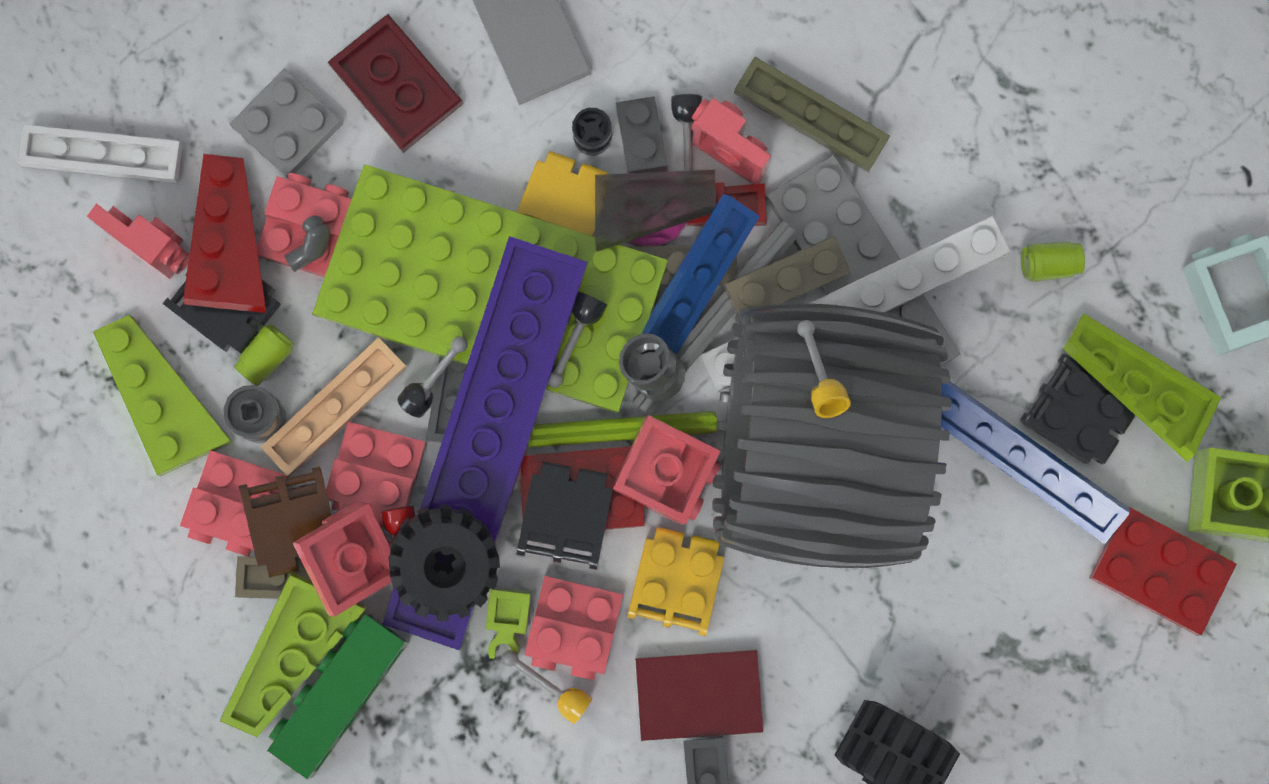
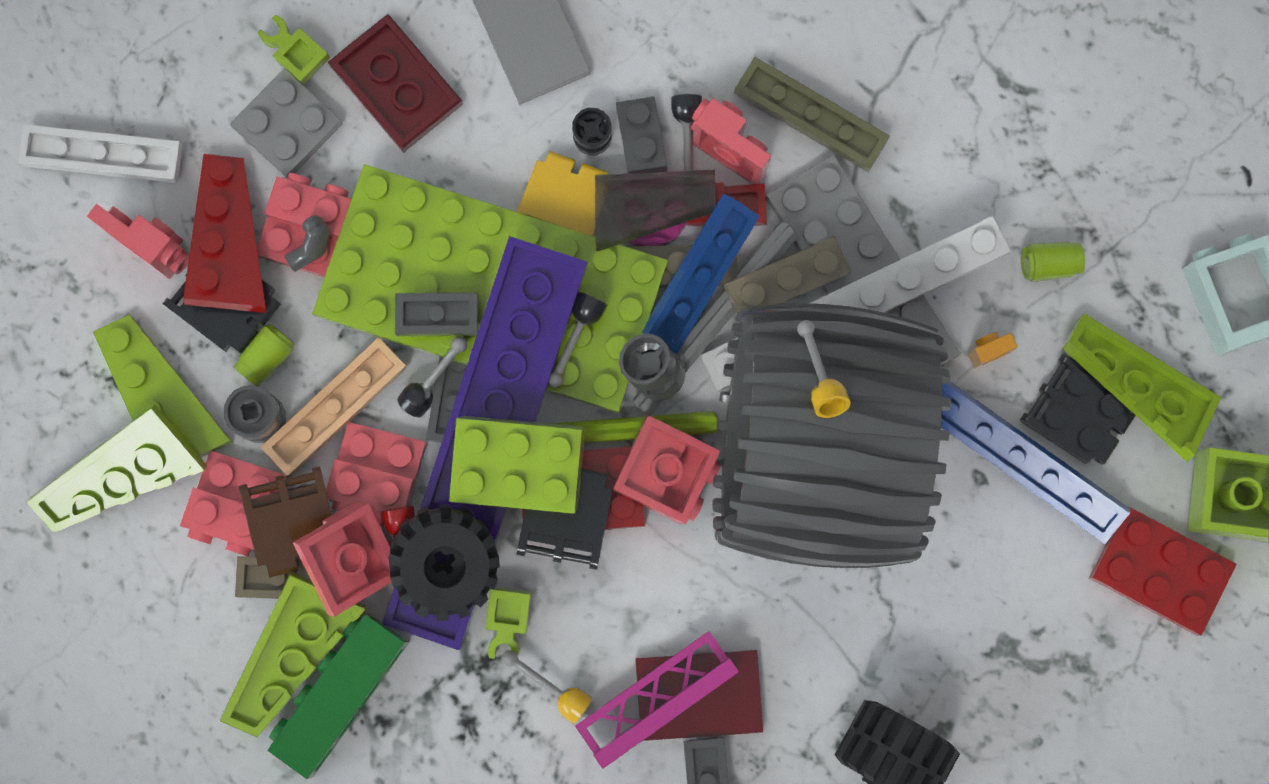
coral plate [524,576,623,680] -> none
yellow plate [627,527,724,637] -> none
none -> wing [26,404,207,533]
none -> lime plate [257,15,330,86]
none -> dark grey plate [395,293,479,336]
none -> lime brick [449,416,586,514]
none -> dark pink fence [575,631,739,769]
none -> light orange plate [968,331,1018,369]

